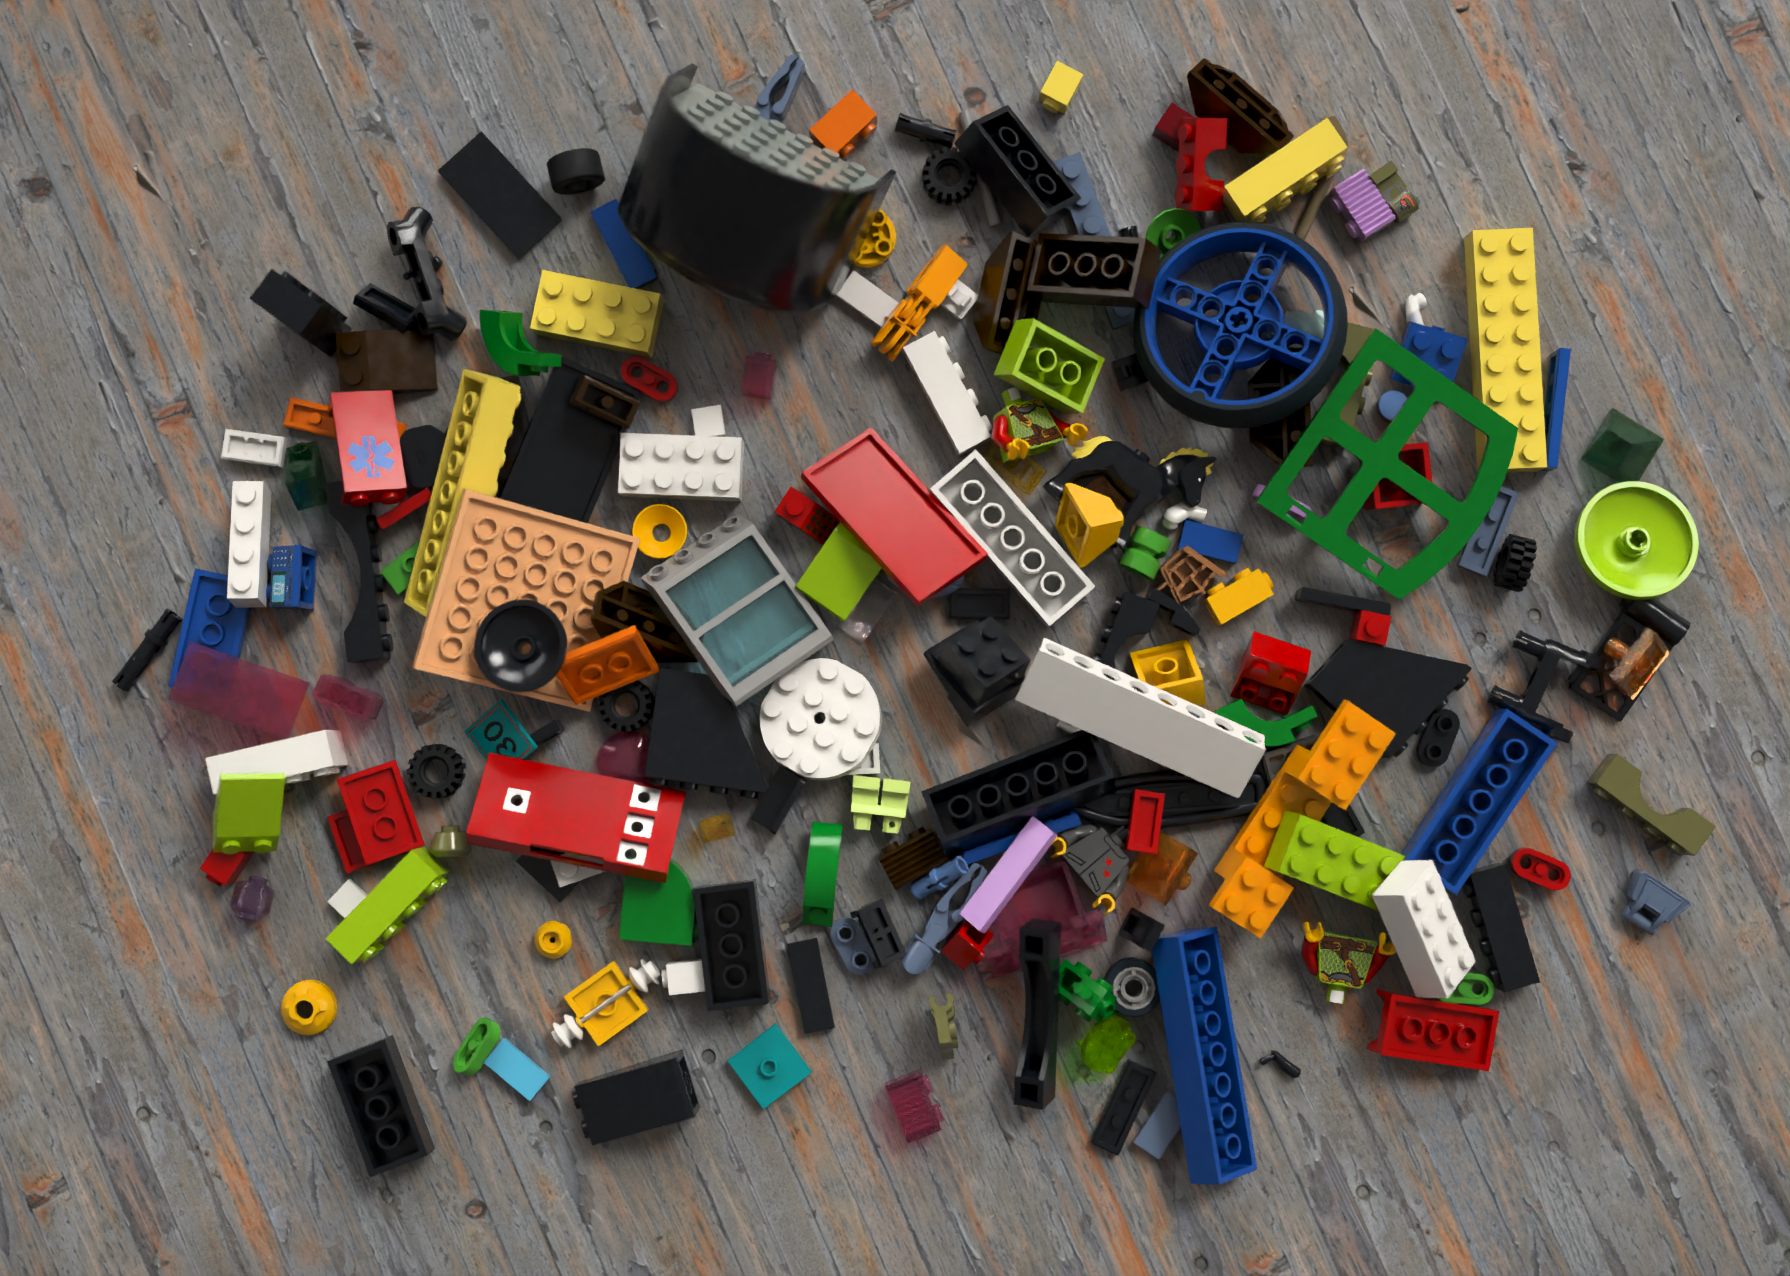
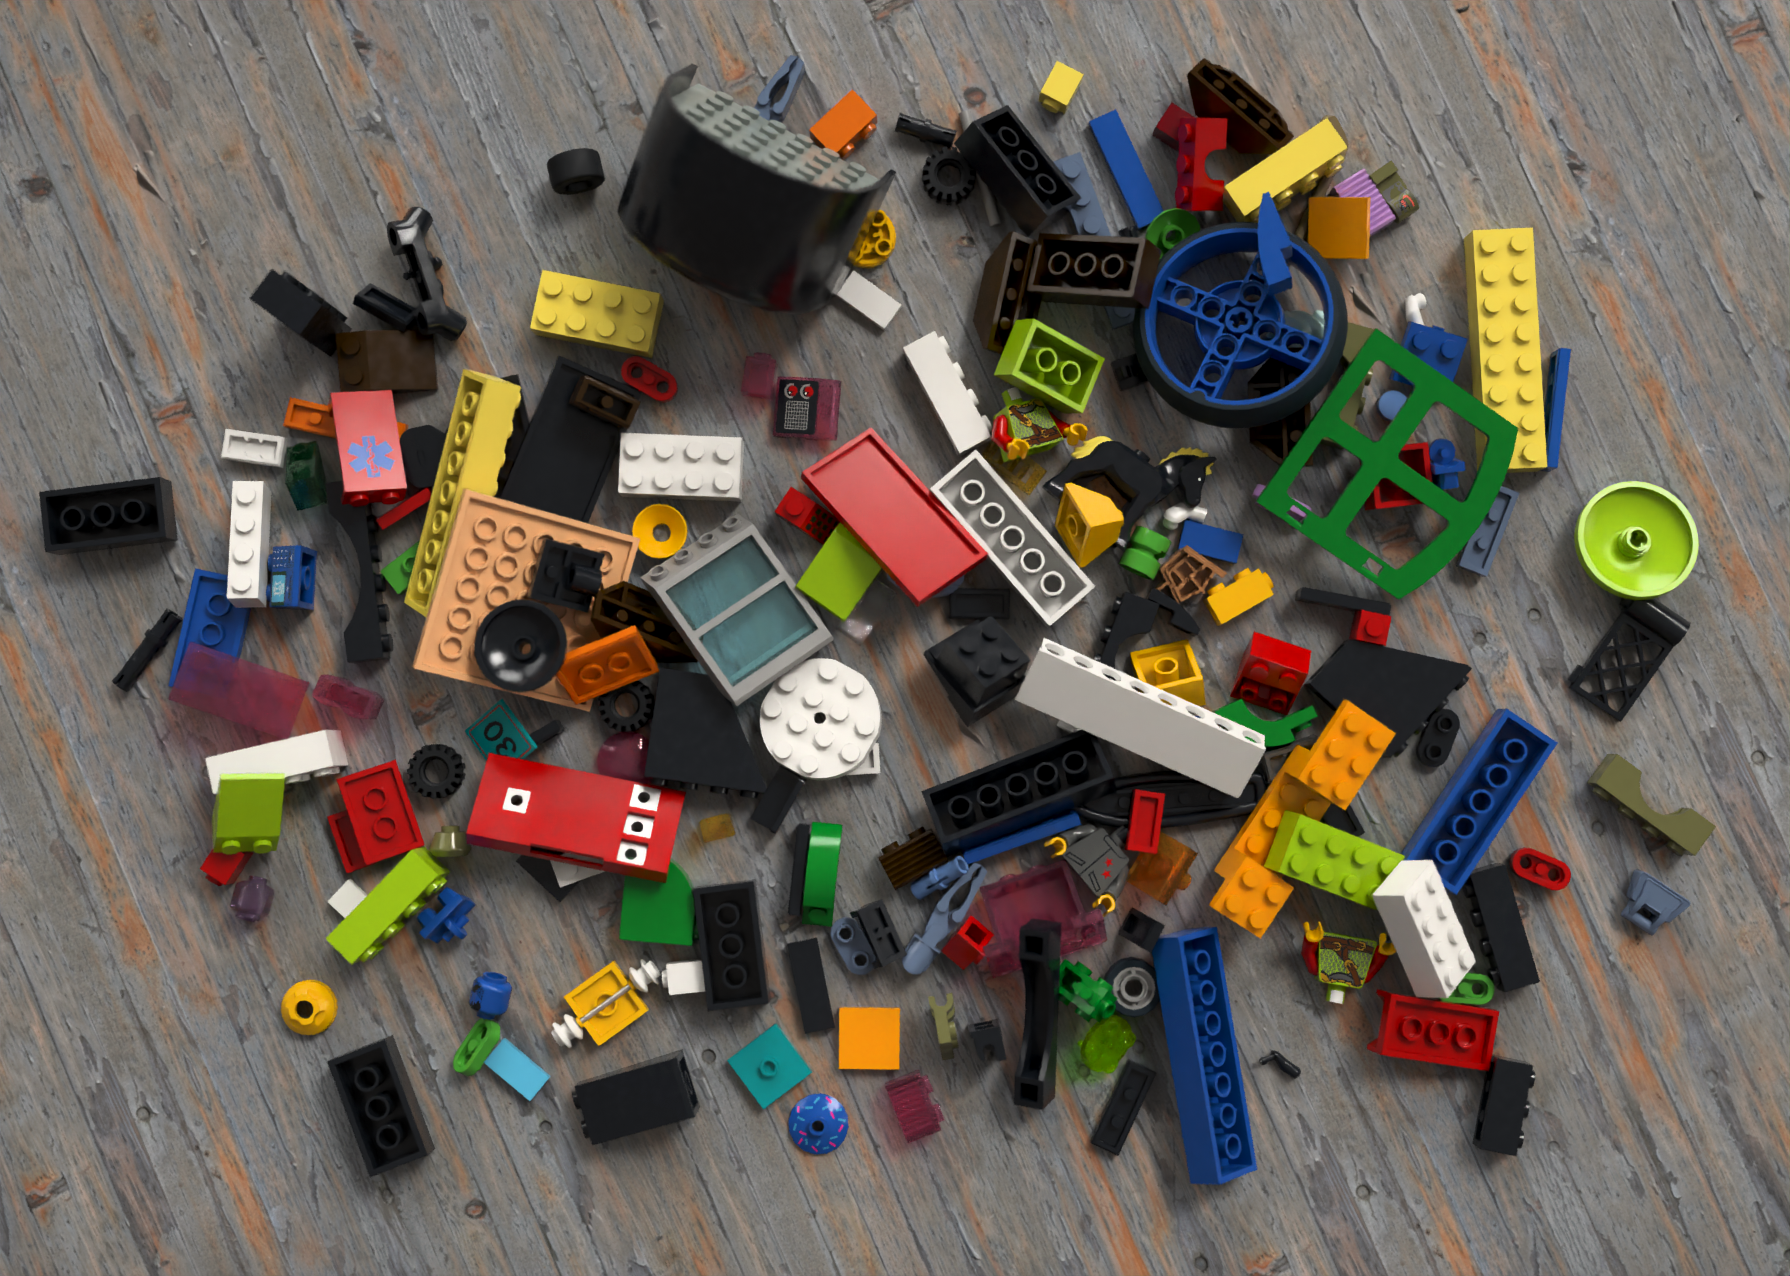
black tile [438,131,562,260] -> none
green arch [480,310,562,376] -> none
yellow plate [534,920,572,959] -> none
blue tile [590,198,658,289] -> none
white tile [691,405,726,437] -> none
yellowish green hips [851,775,911,834] -> none
light orange arm [870,244,968,362] -> none
white tile [940,280,978,321] -> none
lavender tile [959,816,1058,934] -> none
sand blue tile [1133,1090,1181,1159] -> none
black connector [1487,630,1607,744] -> none
black tyre [1493,534,1537,592] -> none
clear green slope [1581,408,1664,483] -> none
clear orange tile [1604,627,1670,700] -> none
none -> black brick [39,477,178,555]
none -> blue hips [417,887,476,944]
none -> blue head [469,972,512,1020]
none -> black plate [527,537,605,613]
none -> slope [773,376,842,441]
none -> black tile [788,823,811,916]
none -> blue dish [788,1093,849,1154]
none -> light orange tile [839,1007,900,1070]
none -> black hinge [968,1019,1007,1061]
none -> blue tile [1088,109,1164,231]
none -> blue slope [1257,192,1292,297]
none -> light orange tile [1308,197,1371,259]
none -> blue hips [1429,438,1465,490]
none -> black brick [1472,1055,1535,1156]

